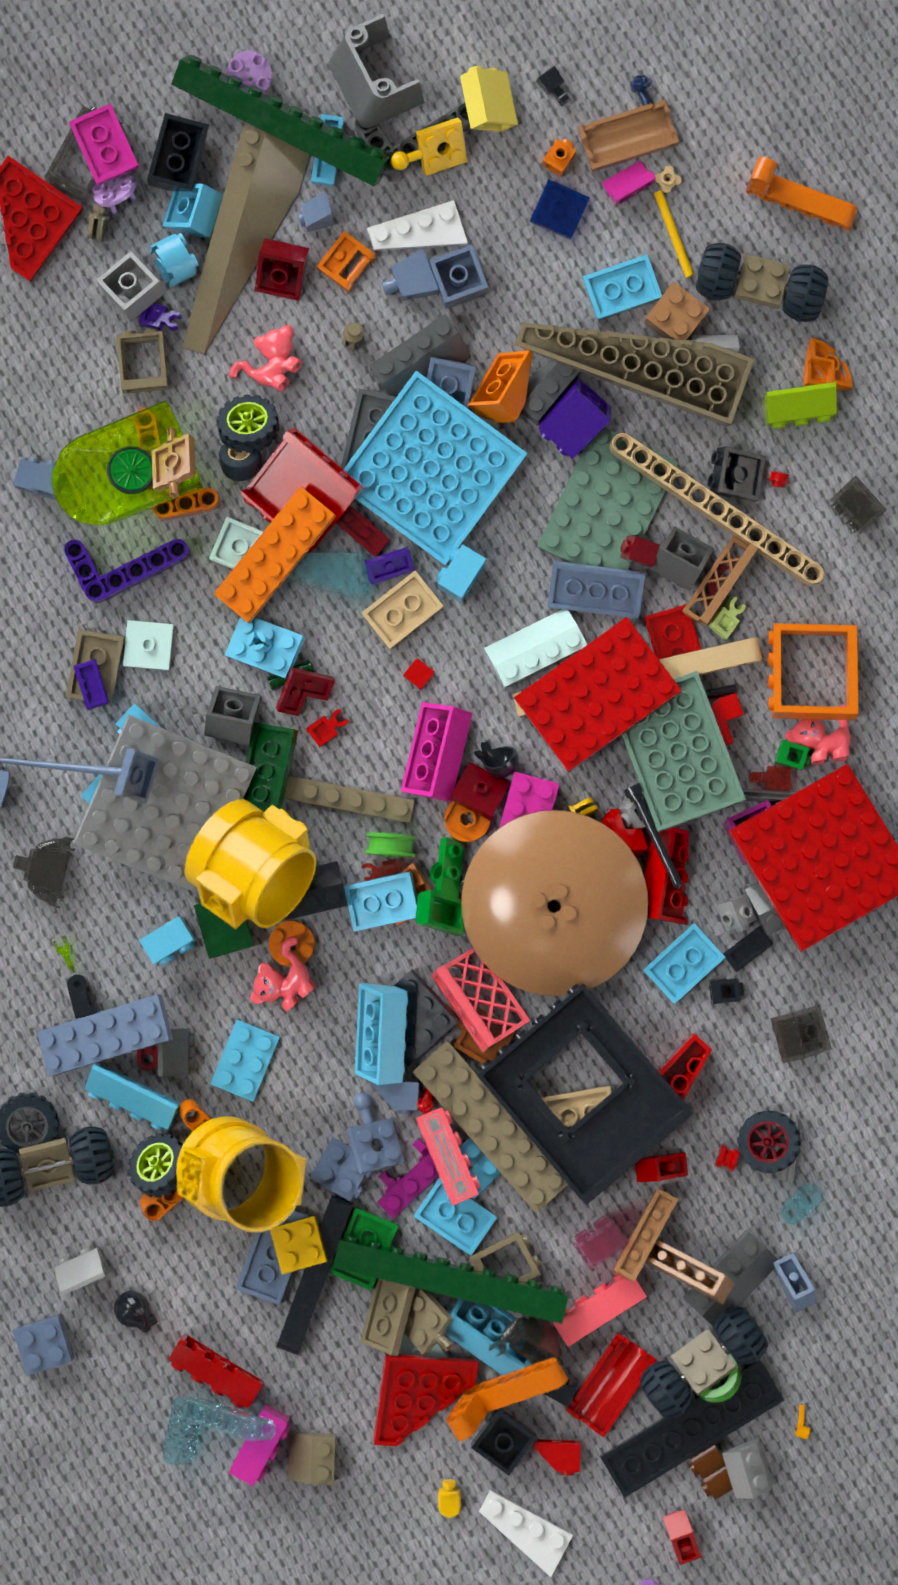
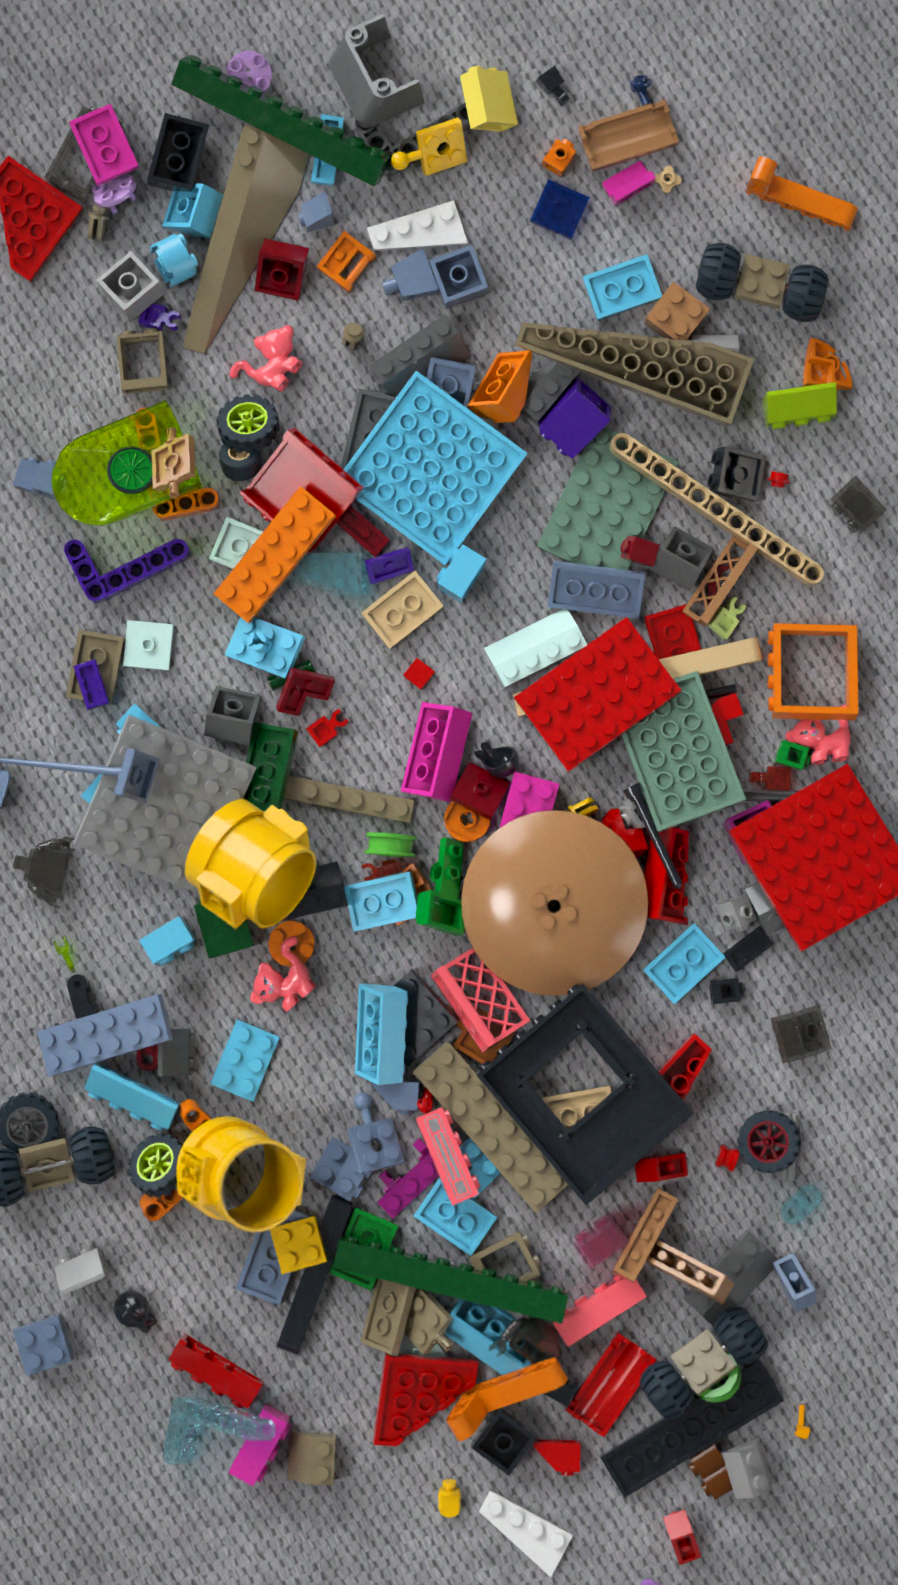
yellow bar [654,190,694,278] -> none

